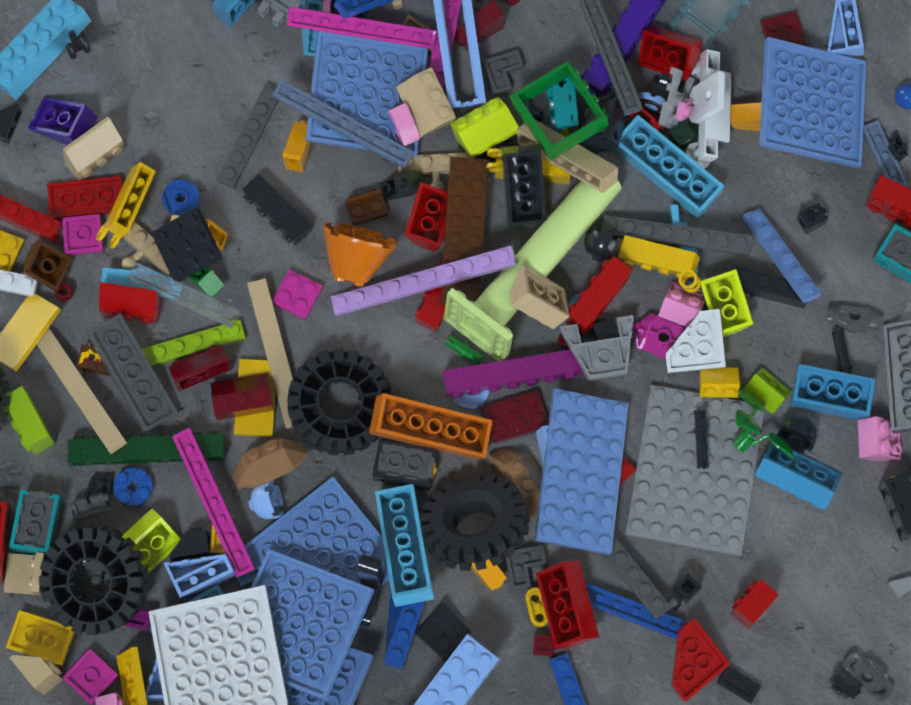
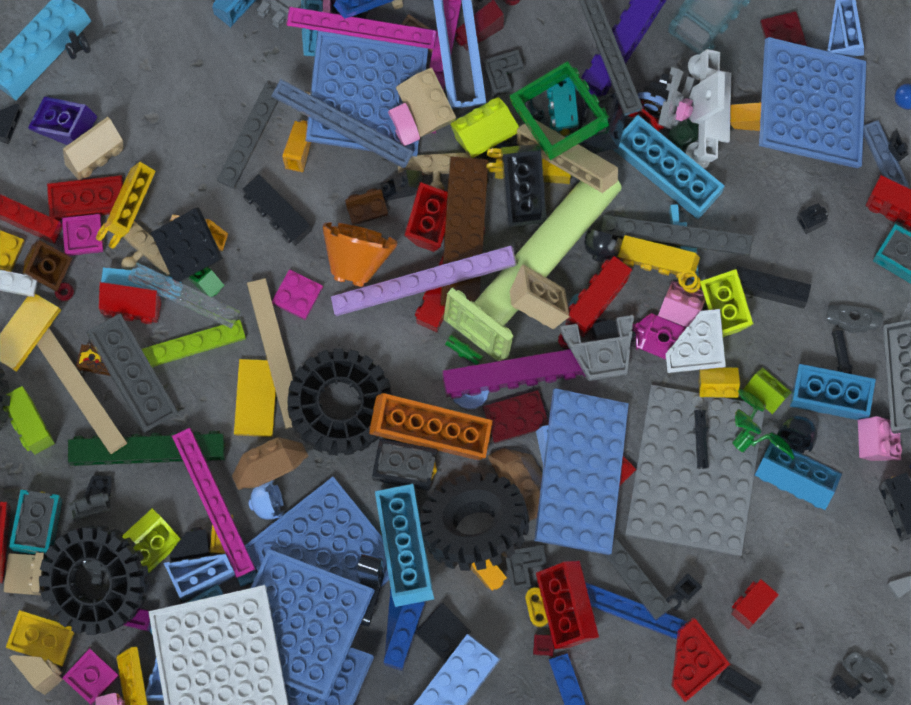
blue plate [113,468,153,507] -> none
blue plate [162,179,200,216] -> none
dark red slope [168,345,232,392] -> none
dark red slope [211,373,274,420] -> none
red slope [638,25,703,81] -> none
medium blue plate [742,208,821,303] -> none

